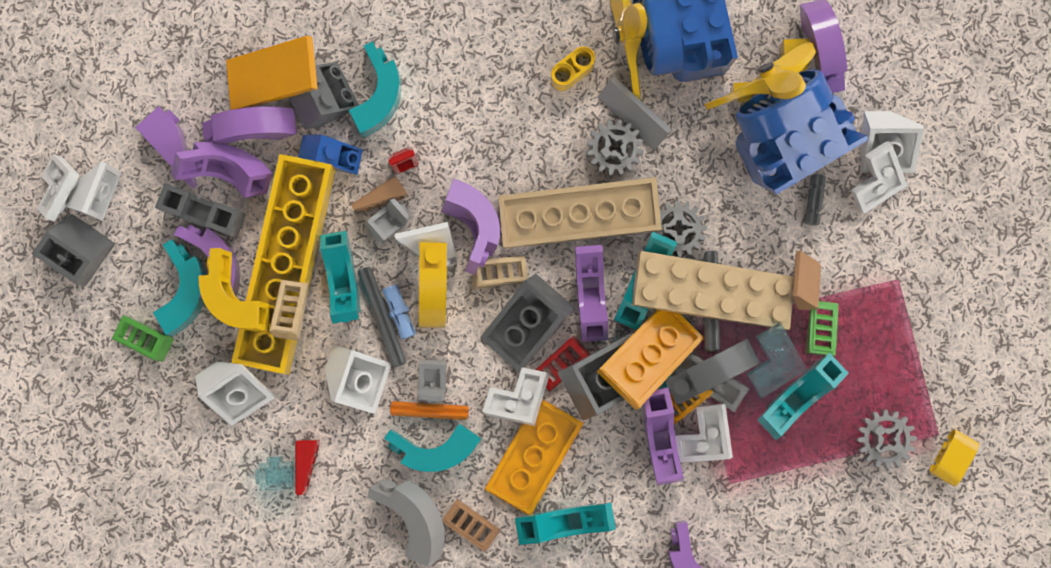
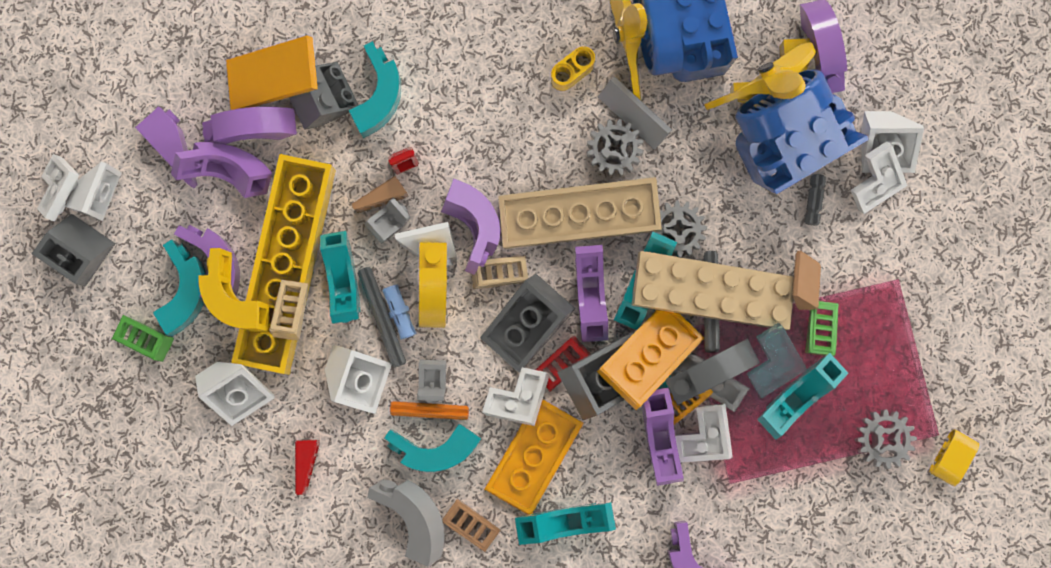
dark grey arch [155,183,246,239] -> none
clear light blue brick [255,456,295,491] -> none
blue slope [298,135,363,175] -> none

